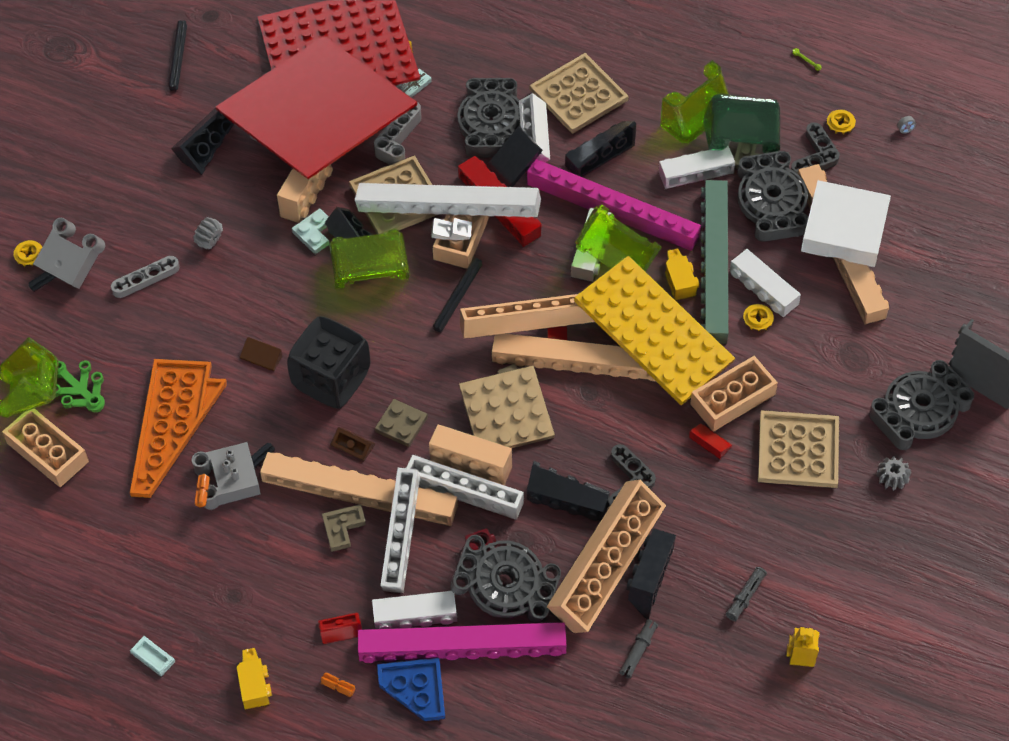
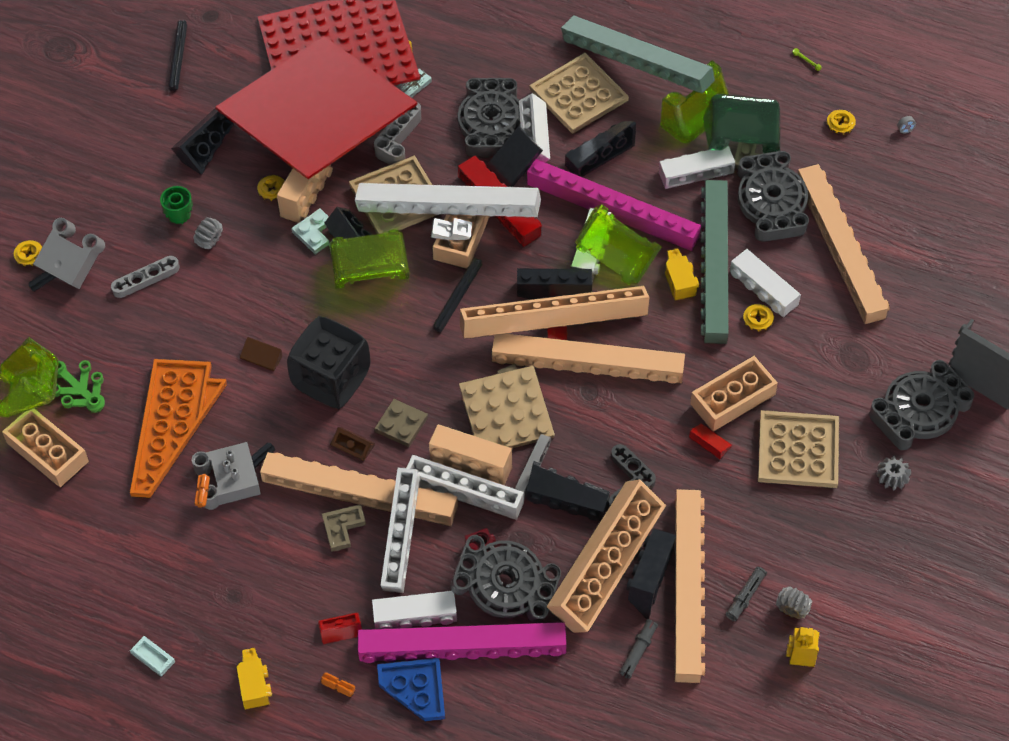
yellow plate [574,256,735,405] -> none
dark grey beam [791,122,840,174] -> none
white tile [801,180,891,267] -> none
none -> green piece [160,186,193,224]
none -> yellow gear [257,175,285,201]
none -> light grey beam [515,434,551,499]
none -> black wedge [517,268,592,300]
none -> sand green brick [561,15,715,93]
none -> light nougat brick [675,489,705,683]
none -> light grey gear [776,587,812,619]

